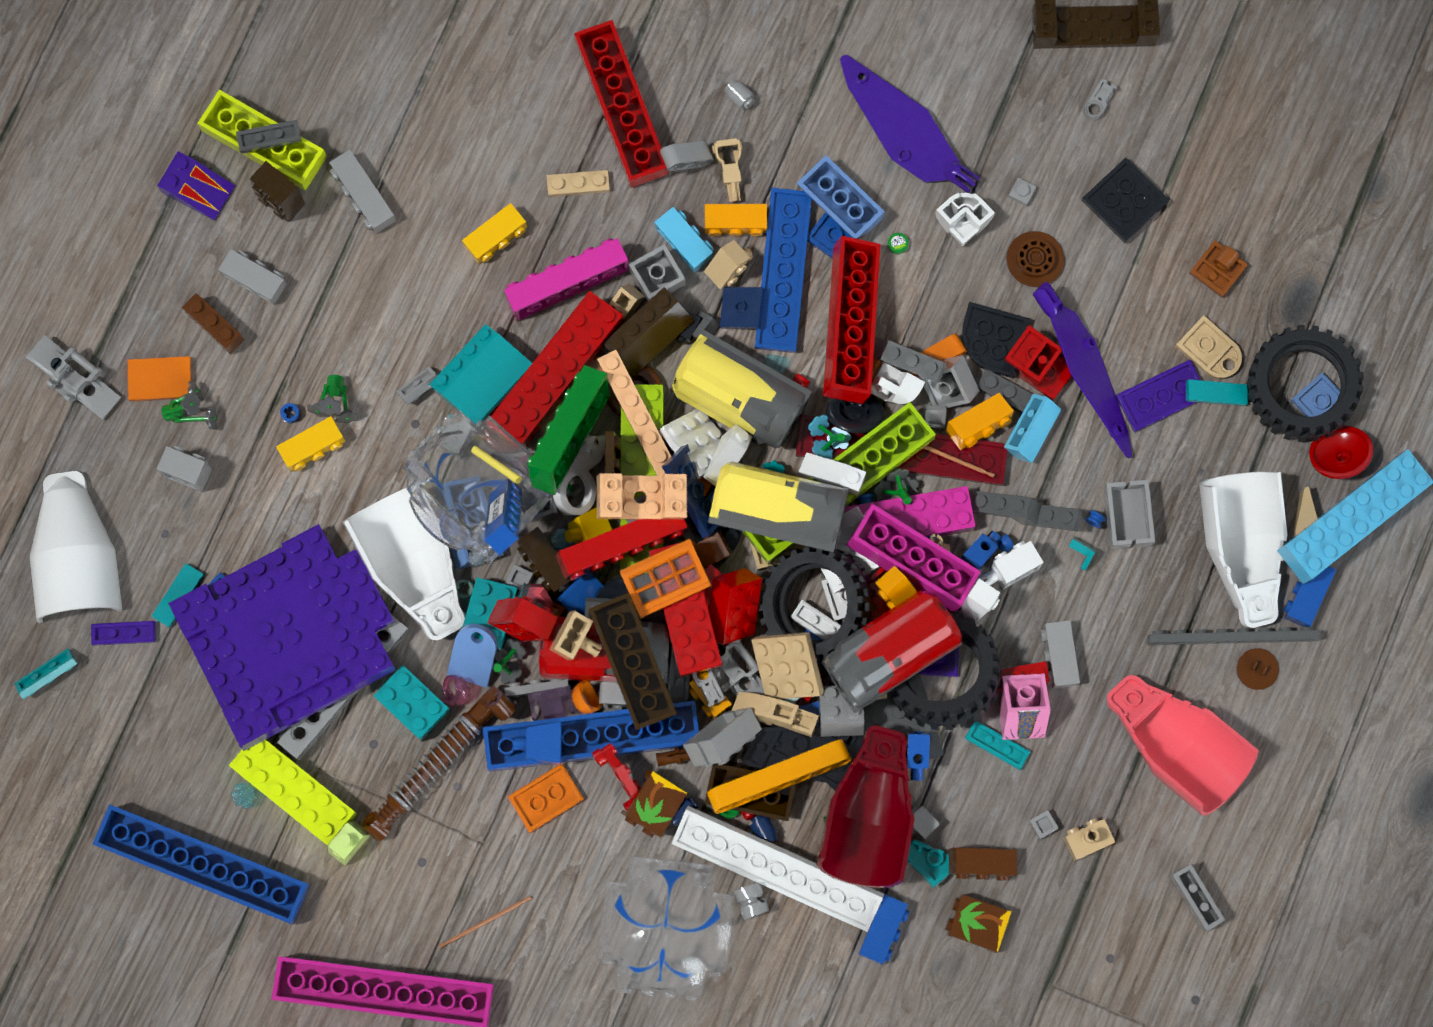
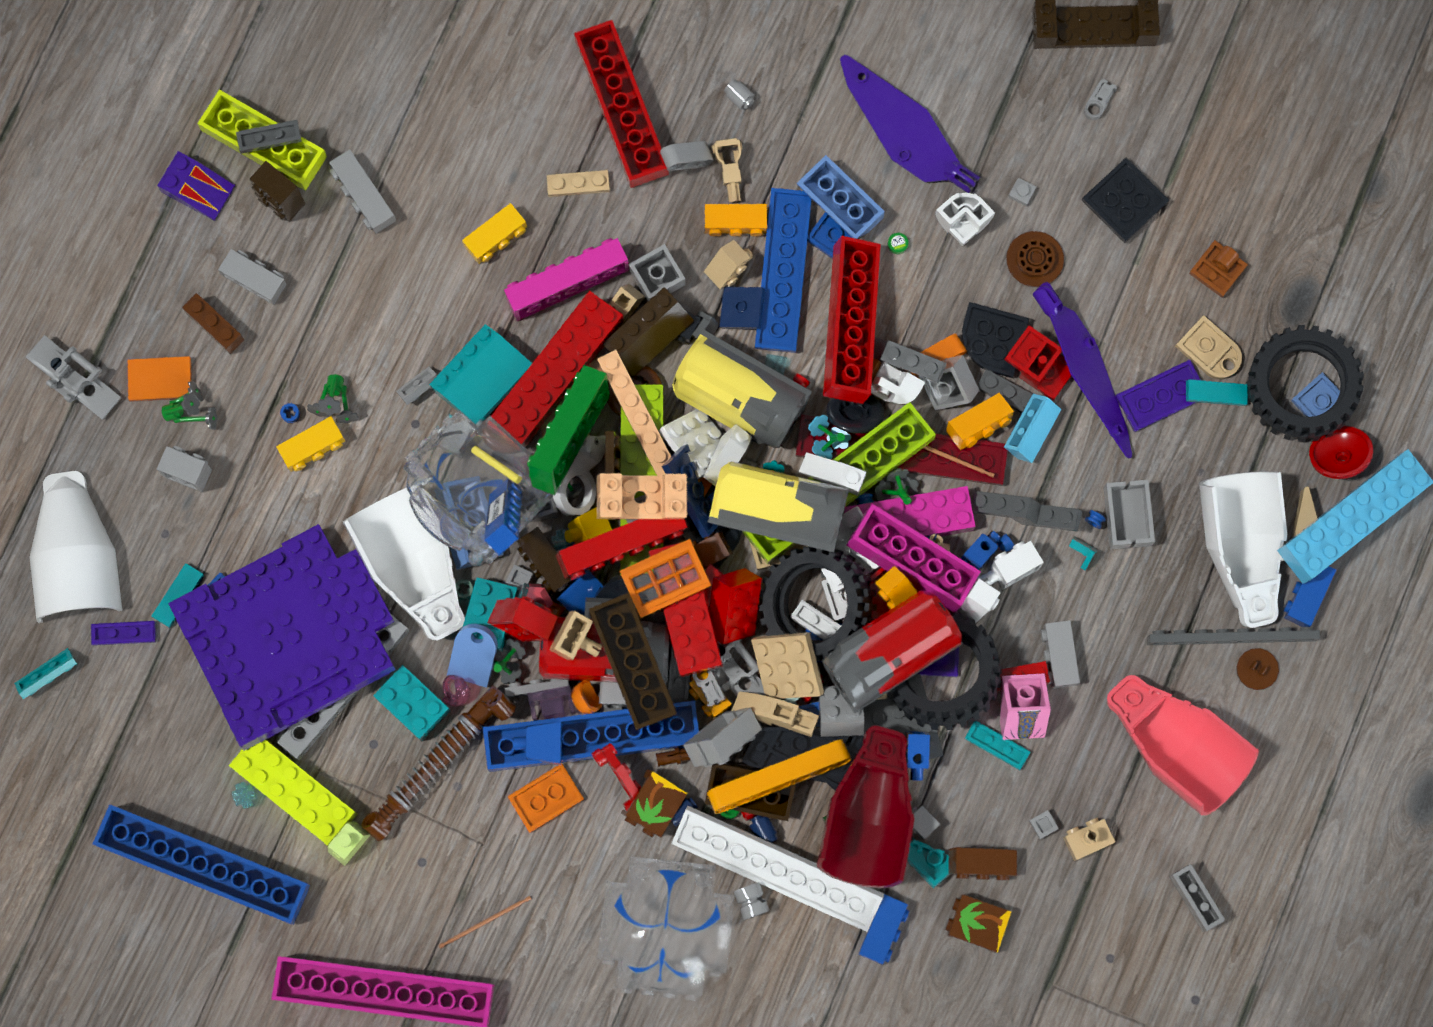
medium azure brick [654,207,714,273] -> none
light grey plate [924,405,946,428] -> none

